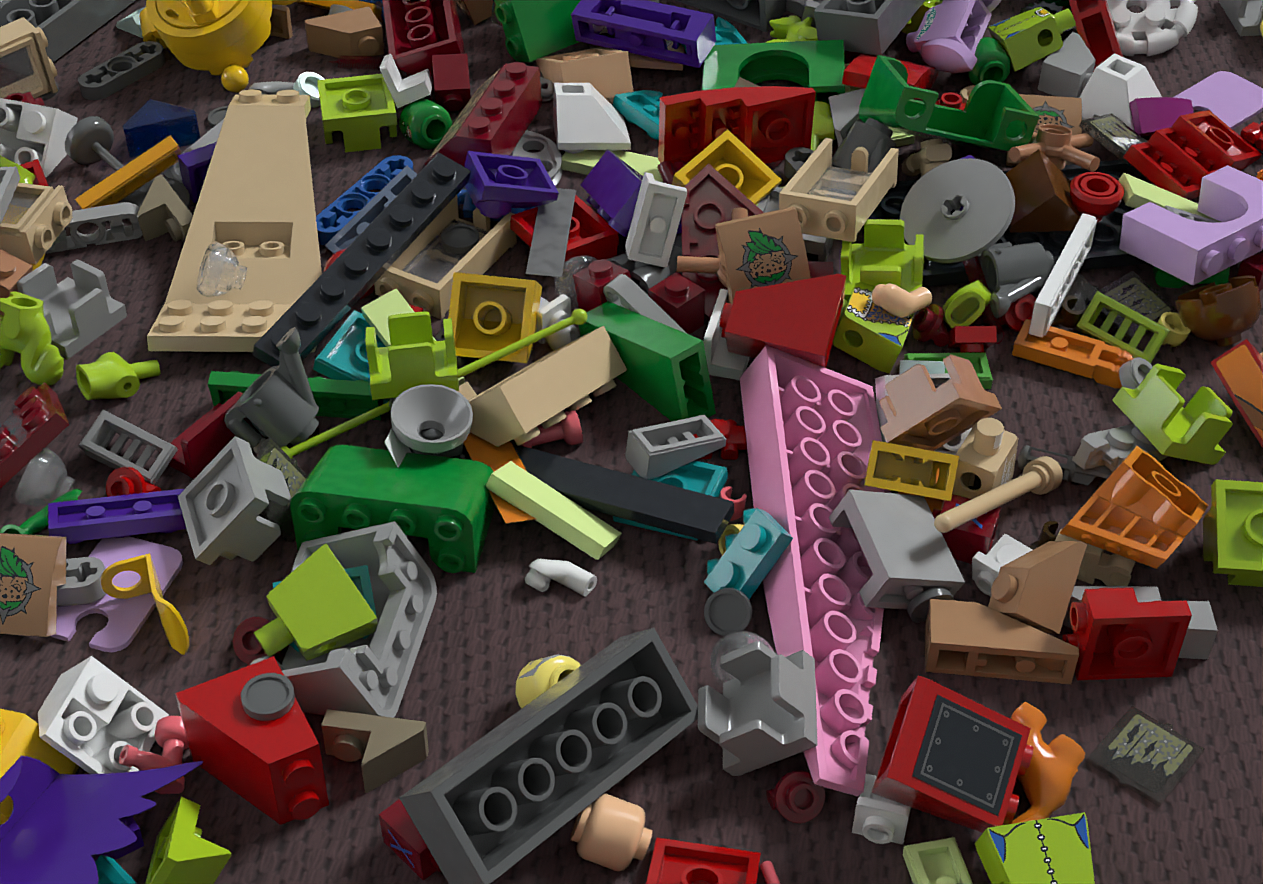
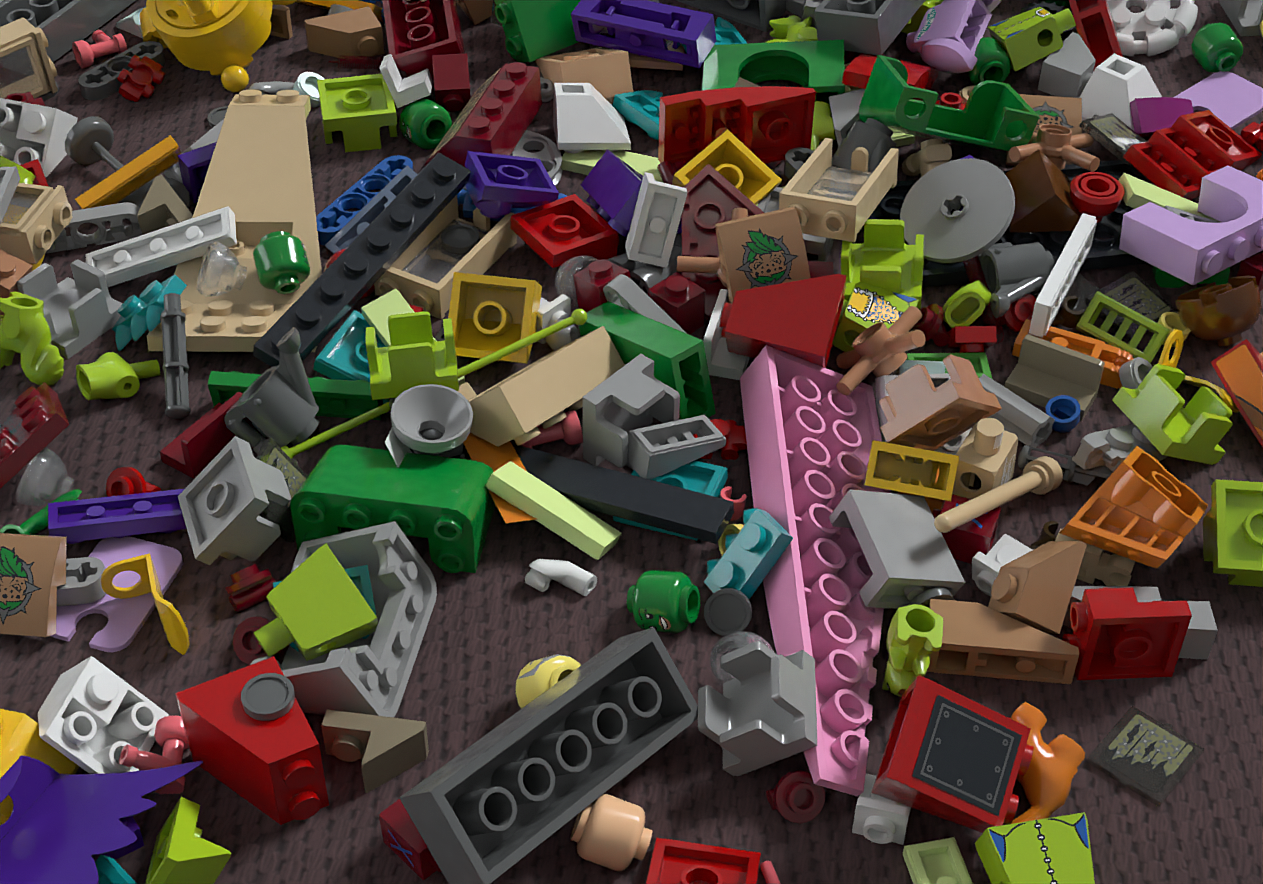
light grey slope [79,410,178,485] -> none
clear blue slope [122,99,200,158] -> none
flat silver sticker [526,188,576,277] -> none
light nougat arm [872,283,932,318] -> none
none -> coral piece [72,30,127,69]
none -> white tile [86,206,237,287]
none -> teal plate [112,274,187,351]
none -> red piece [117,55,166,102]
none -> dark grey piece [160,293,191,419]
none -> dark red plate [225,564,276,613]
none -> green head [253,231,310,294]
none -> light grey panel [583,354,680,470]
none -> green head [627,570,700,634]
none -> nougat bar [836,306,926,396]
none -> lime animal [882,604,943,697]
none -> light grey axle [979,374,1055,448]
none -> dark tan panel [1004,334,1105,421]
none -> blue hinge [1046,395,1081,433]
none -> yellow piece [1158,329,1240,413]
none -> green head [1191,23,1243,72]

